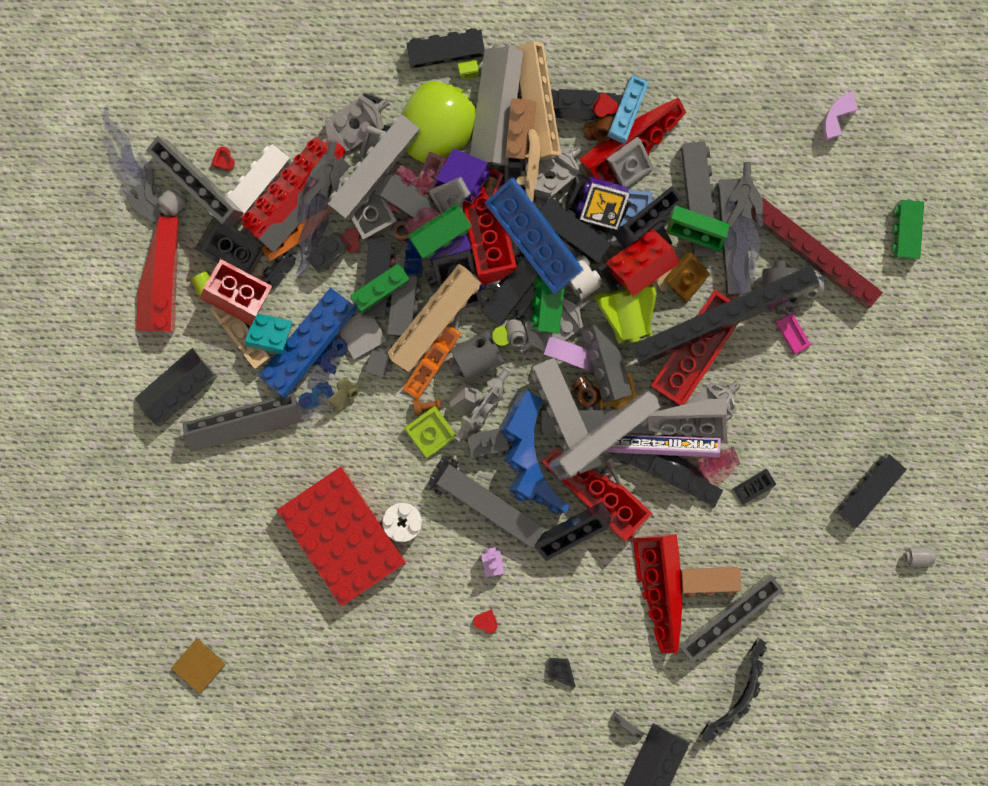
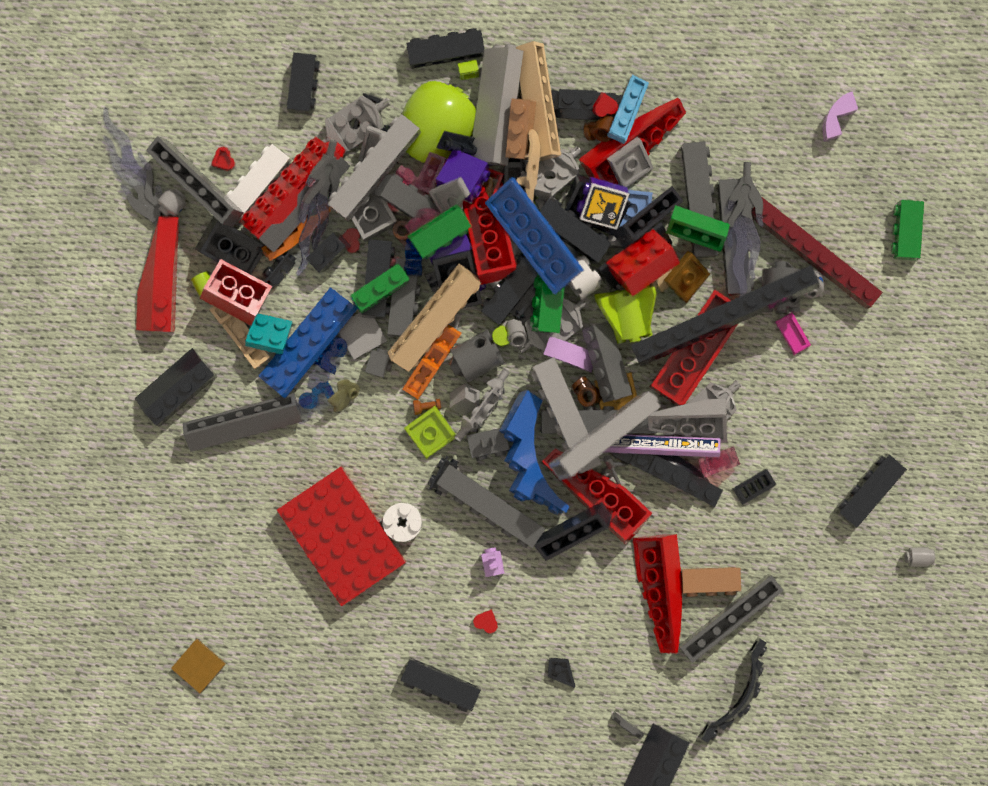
none -> black brick [287,52,320,115]
none -> black brick [401,657,481,712]
none -> black hinge [436,131,477,155]

